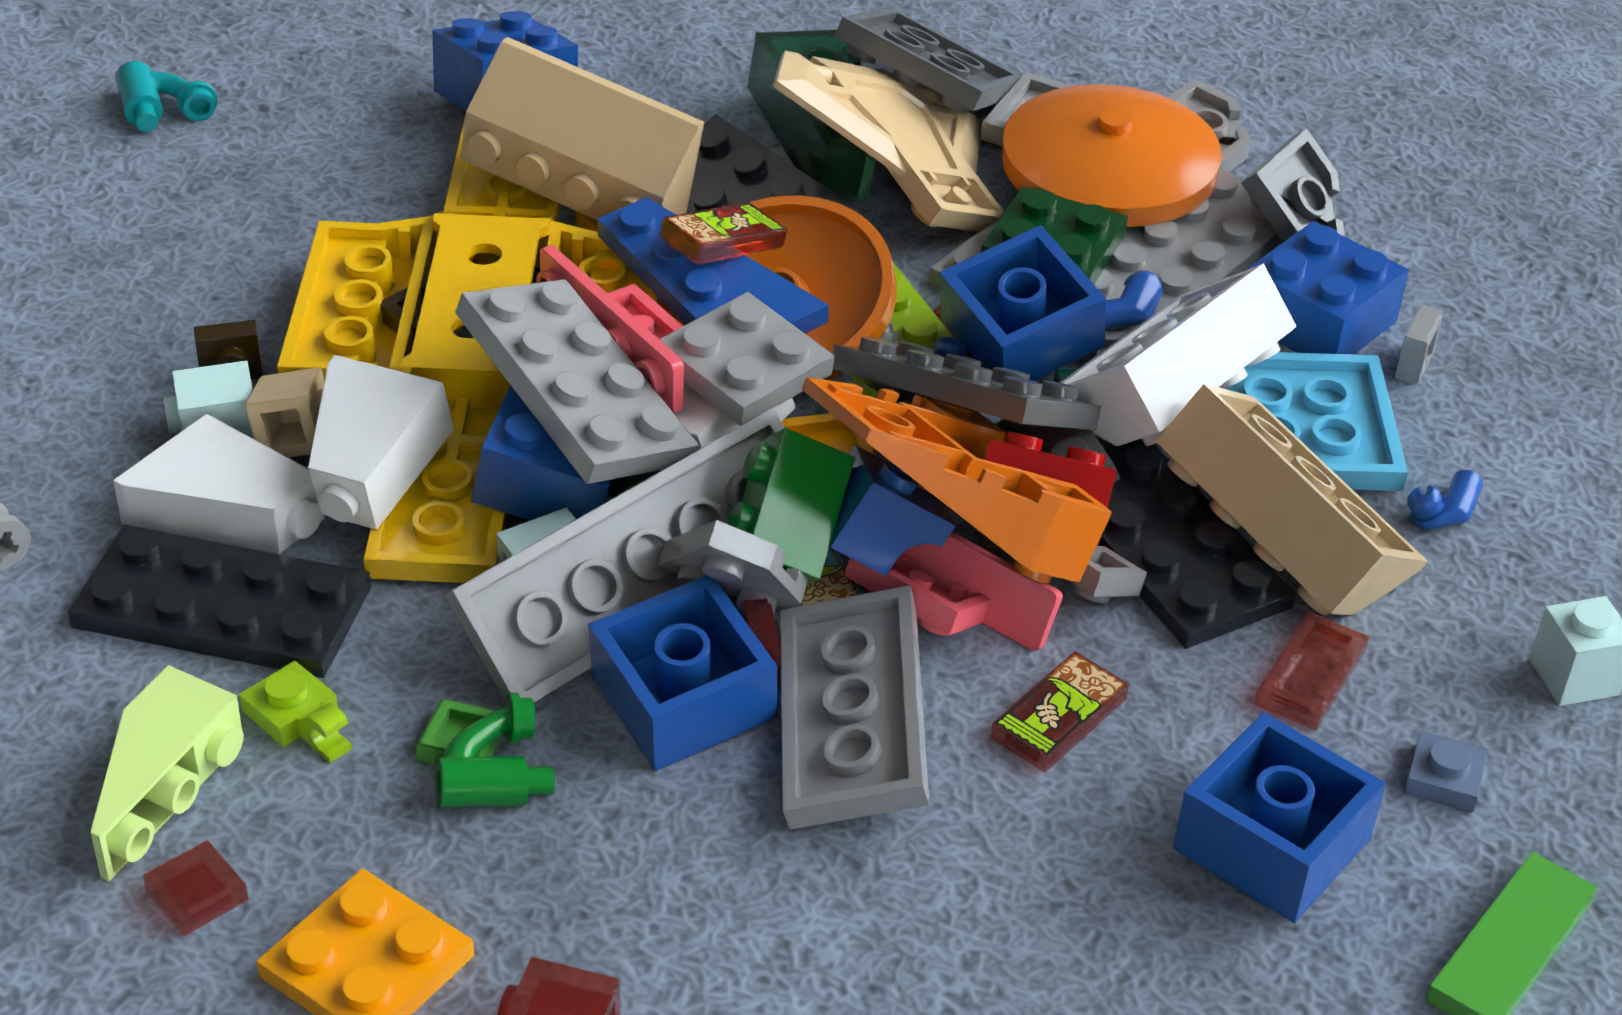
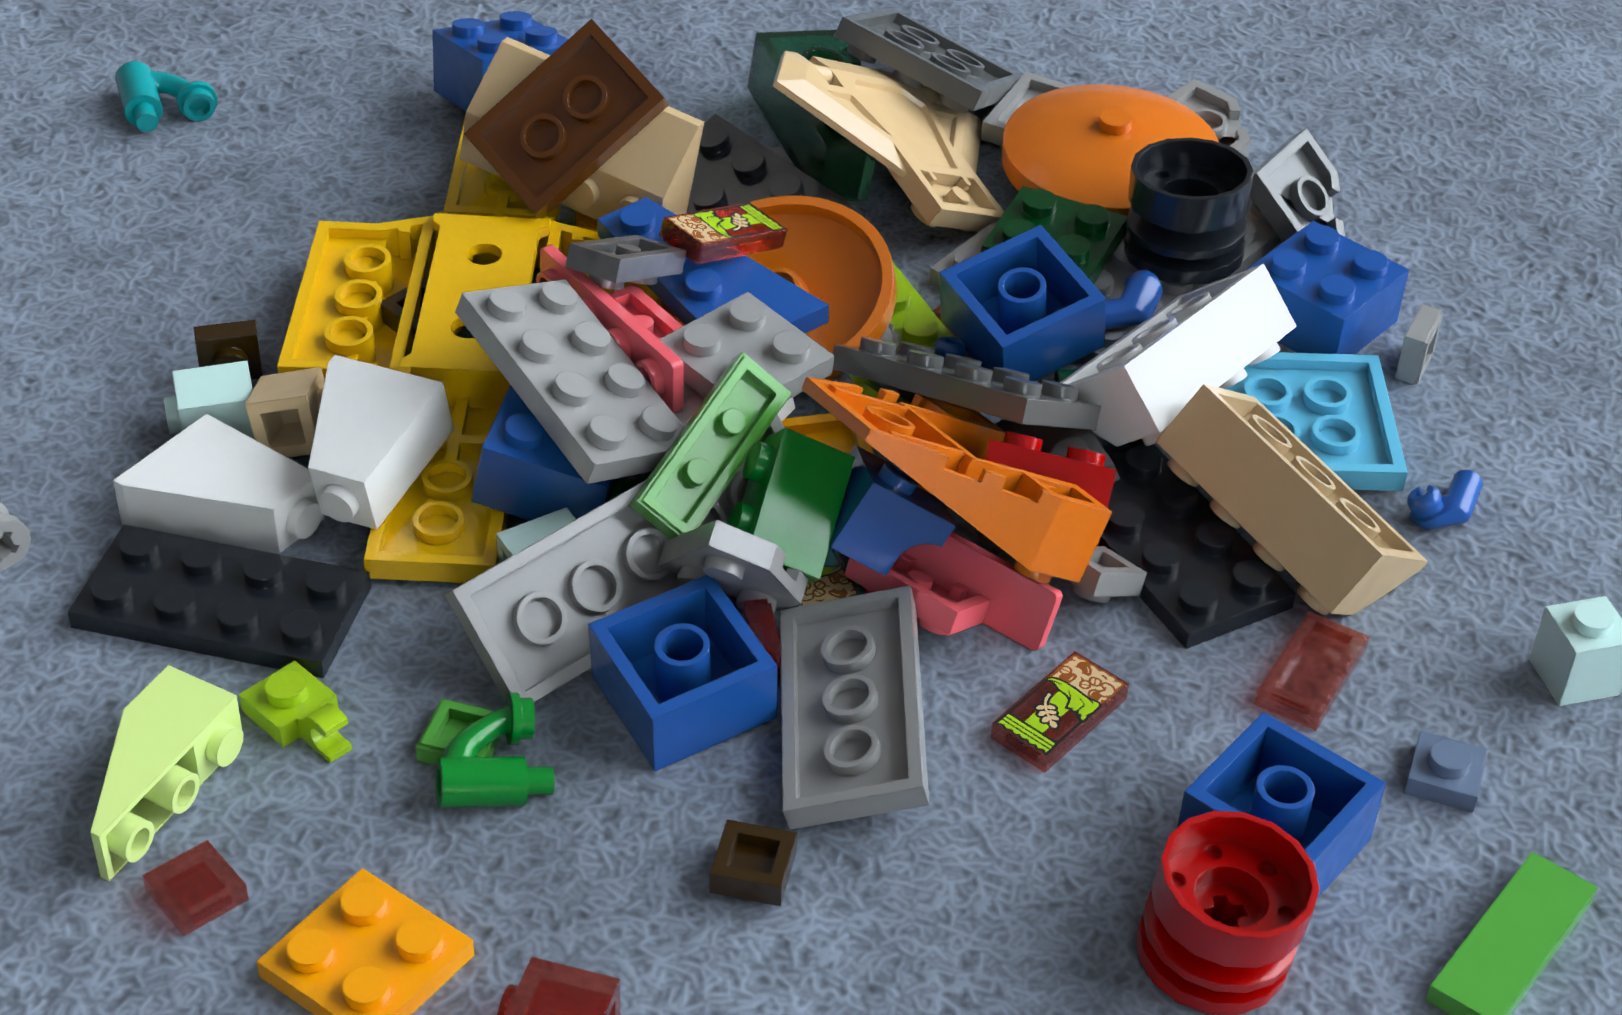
none -> reddish brown plate [464,18,669,218]
none -> flat silver plate [565,235,686,290]
none -> bright green tile [629,352,792,539]
none -> dark brown plate [709,819,798,906]
none -> black wheel [1124,137,1254,285]
none -> red wheel [1135,811,1320,1015]

